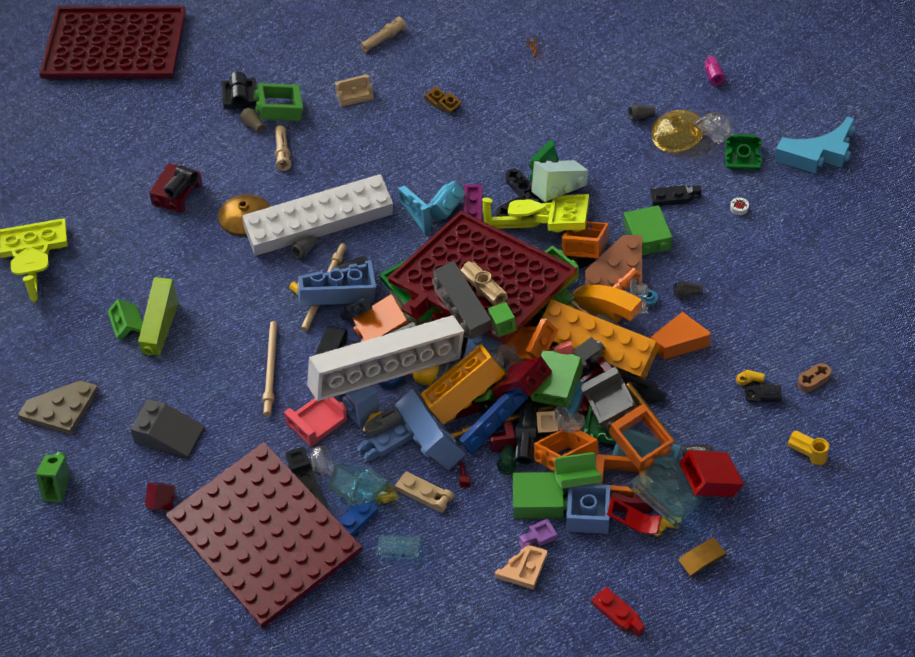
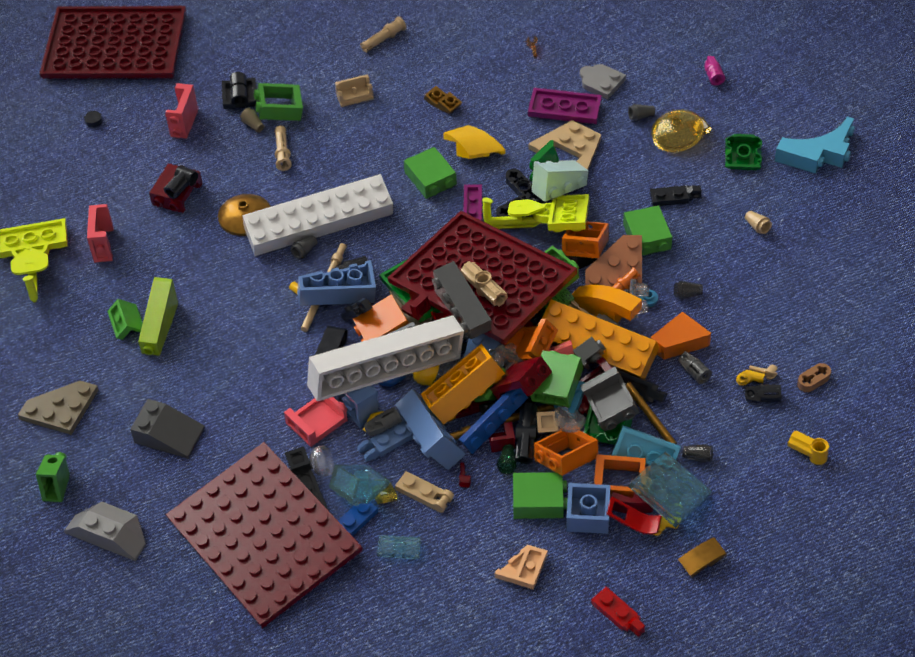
dark red panel [145,482,175,510] -> none
tan bar [262,321,277,417] -> none
medium azure wing [398,186,432,234] -> none
medium azure brick [428,181,466,222] -> none
bright green panel [488,302,517,337] -> none
medium lavender plate [519,519,558,549] -> none
bright green panel [555,452,601,489] -> none
orange window [609,403,674,470] -> none
red brick [679,450,744,497] -> none
clear slope [693,112,732,144] -> none
white tile [730,198,749,215] -> none
none -> light grey wedge [64,502,146,561]
none -> black tile [84,111,102,127]
none -> coral panel [87,204,114,263]
none -> coral panel [165,83,198,139]
none -> bright green brick [404,147,457,199]
none -> yellow slope [443,125,505,159]
none -> magenta plate [528,88,602,124]
none -> tan wing [528,120,601,170]
none -> light grey plate [580,64,626,100]
none -> dark grey hinge [678,351,712,384]
none -> tan cone [745,211,772,234]
none -> tan hand [749,364,778,380]

